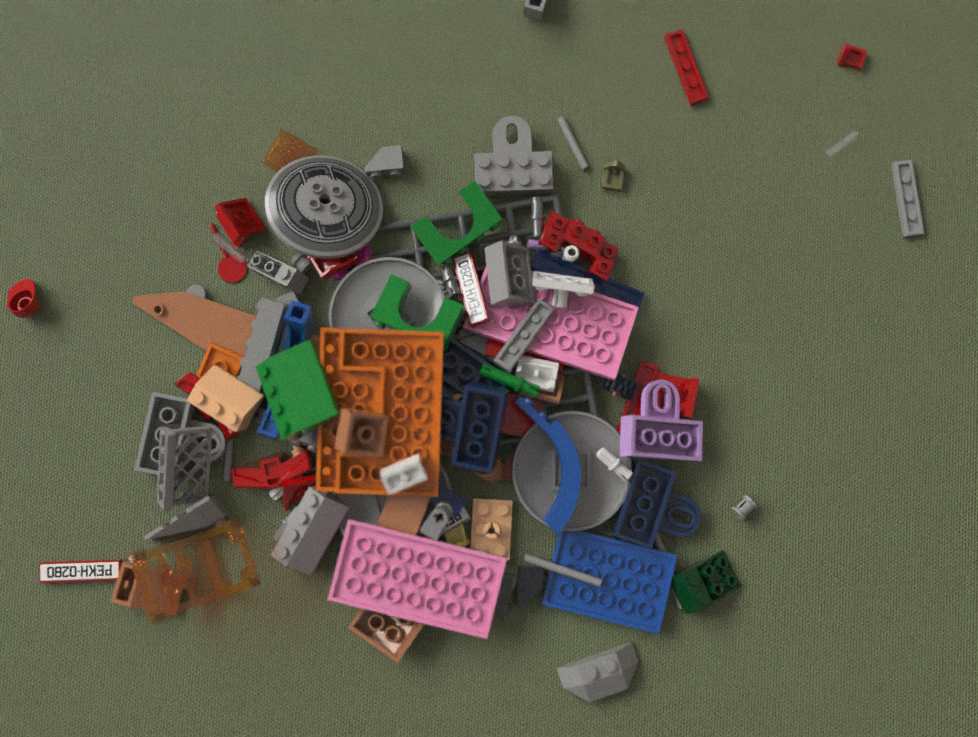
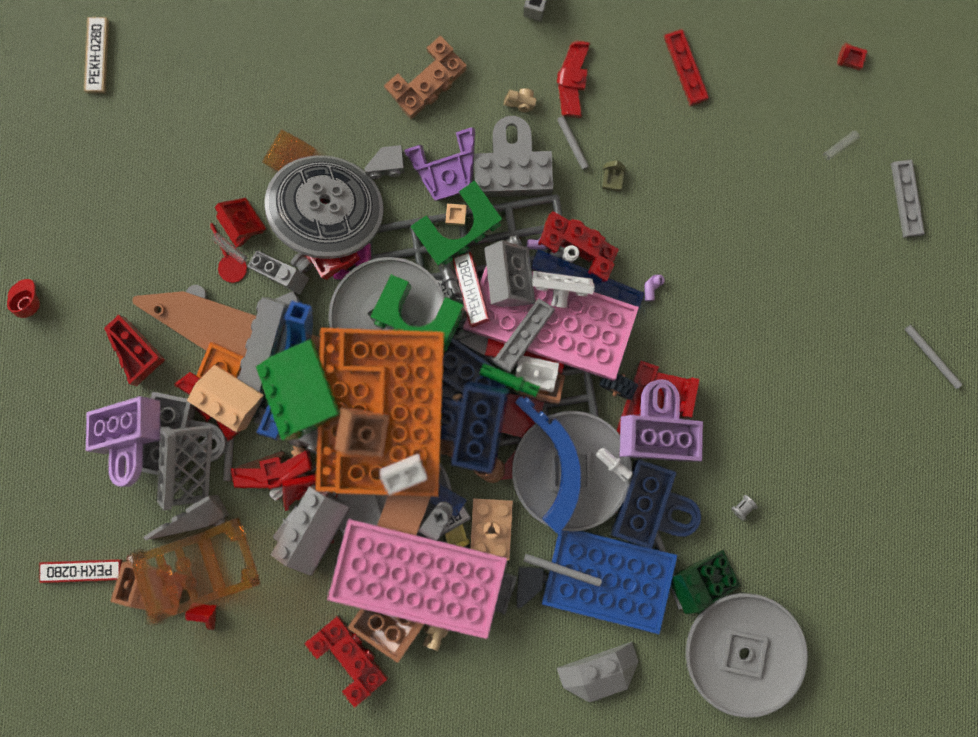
flat silver pin [530,197,545,238] -> none
none -> tile [84,17,109,93]
none -> lavender brick [86,397,160,487]
none -> red wedge [104,315,165,387]
none -> red tile [185,603,216,630]
none -> red bracket [304,615,388,708]
none -> nougat bracket [384,35,467,119]
none -> medium lavender wing [404,127,475,201]
none -> tan plate [423,624,448,651]
none -> light nougat plate [445,204,467,226]
none -> tan plate [504,88,536,112]
none -> red plate [557,41,590,118]
none -> lavender arm [644,275,664,301]
none -> light grey dish [686,593,807,717]
none -> light grey bar [904,325,962,389]

